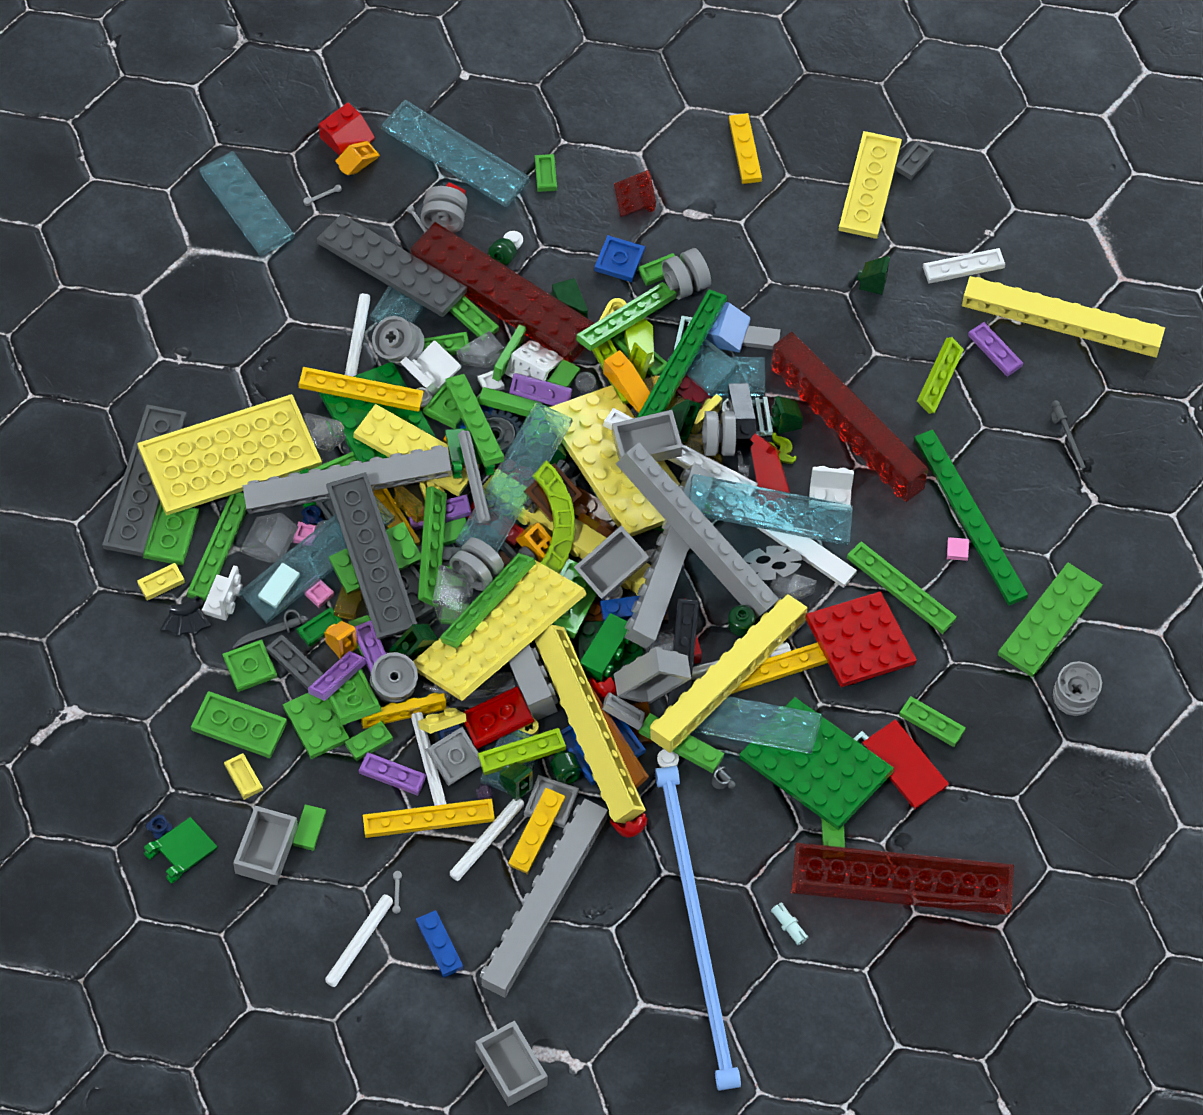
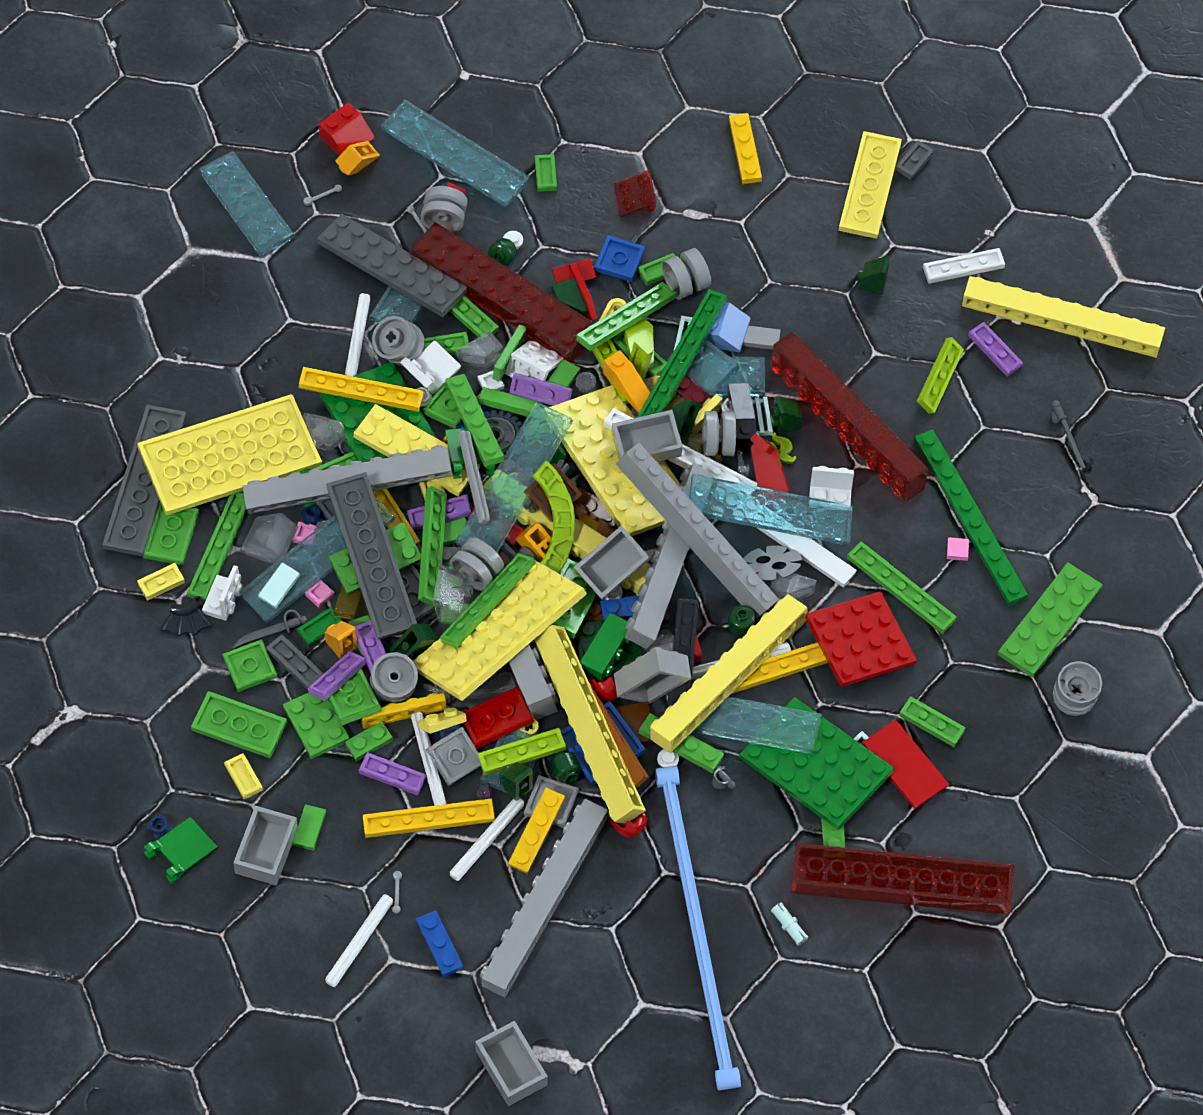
clear yellow plate [394,485,424,523] -> none
light grey tile [602,693,645,730] -> none
none -> red piece [551,258,597,320]

